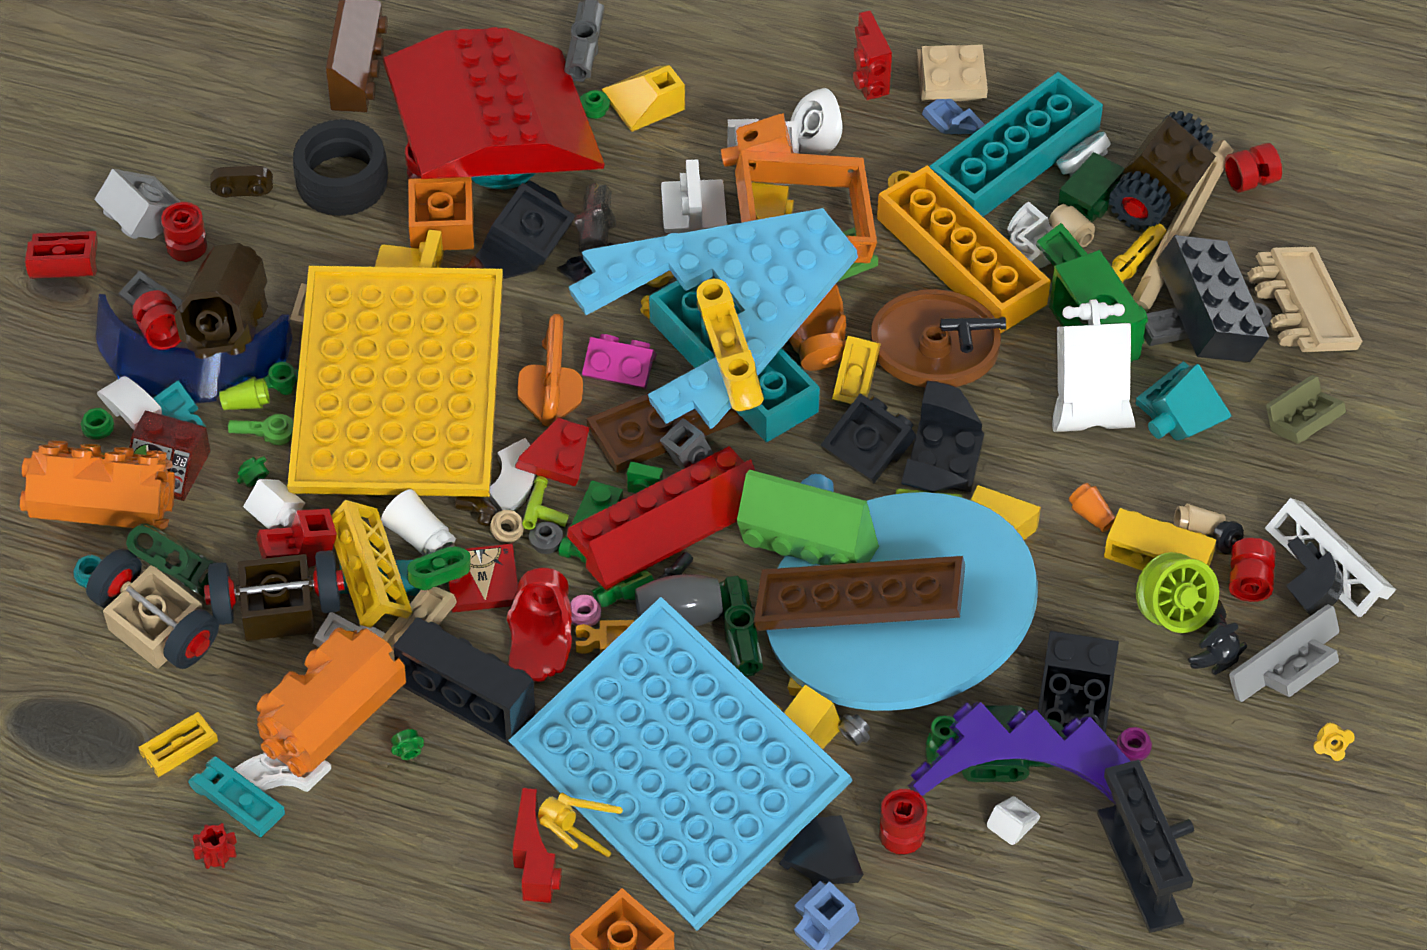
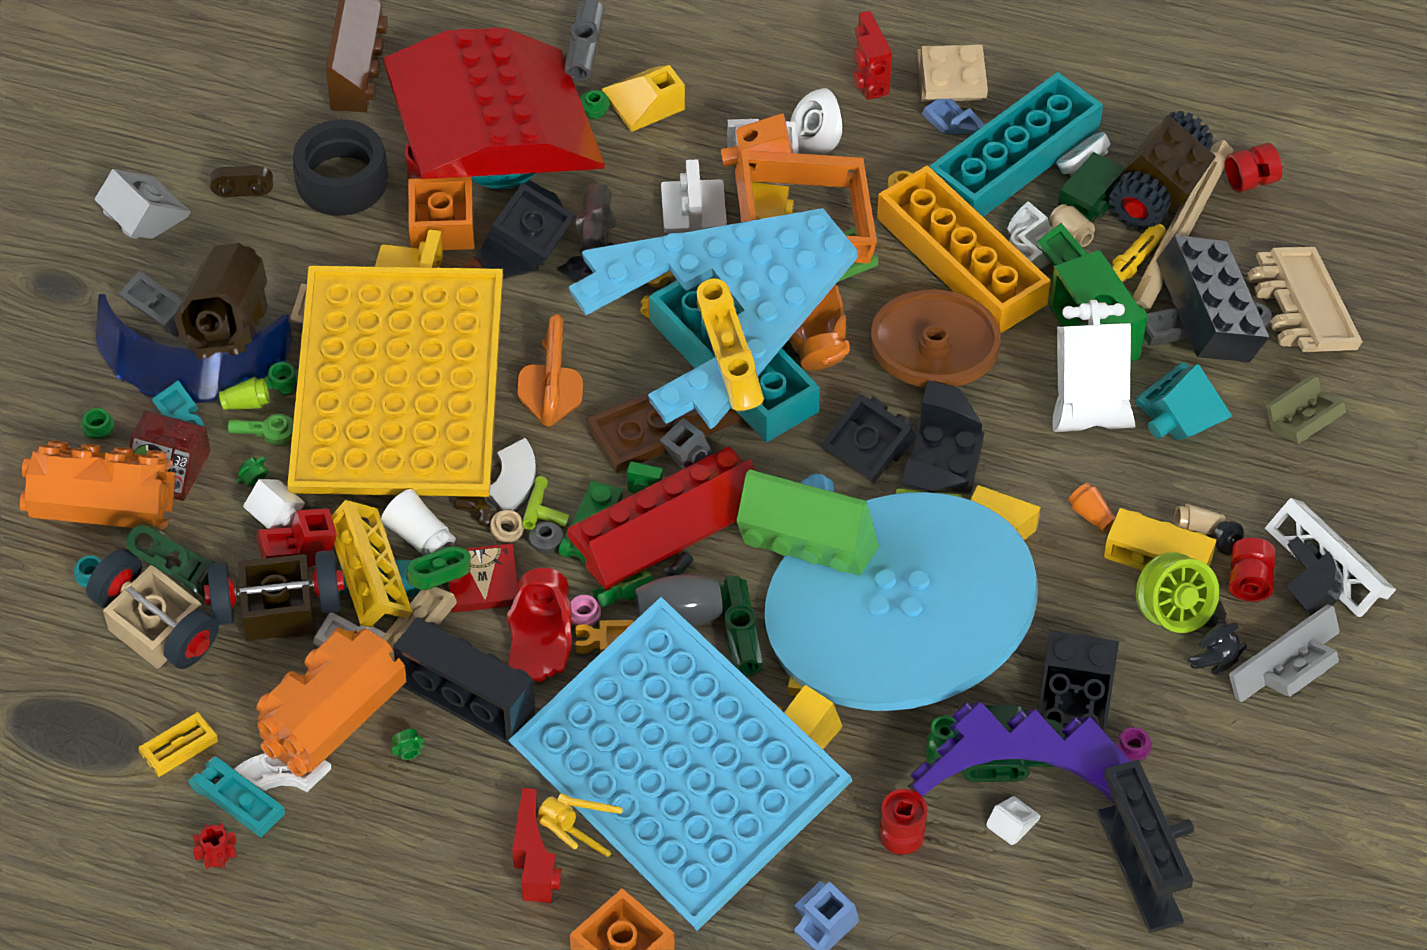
red brick [25,231,98,279] -> none
white slope [97,376,162,431] -> none
red wheel [132,290,182,350] -> none
red wheel [161,202,208,262] -> none
red wing [515,418,589,487] -> none
dark pink bracket [582,334,657,389] -> none
reddish brown plate [754,556,965,631] -> none
black slope [779,815,864,887] -> none
yellow plate [832,336,881,404] -> none
flat silver plate [838,714,870,746] -> none
black piece [940,317,1006,353] -> none
yellow plate [1313,723,1355,761] -> none

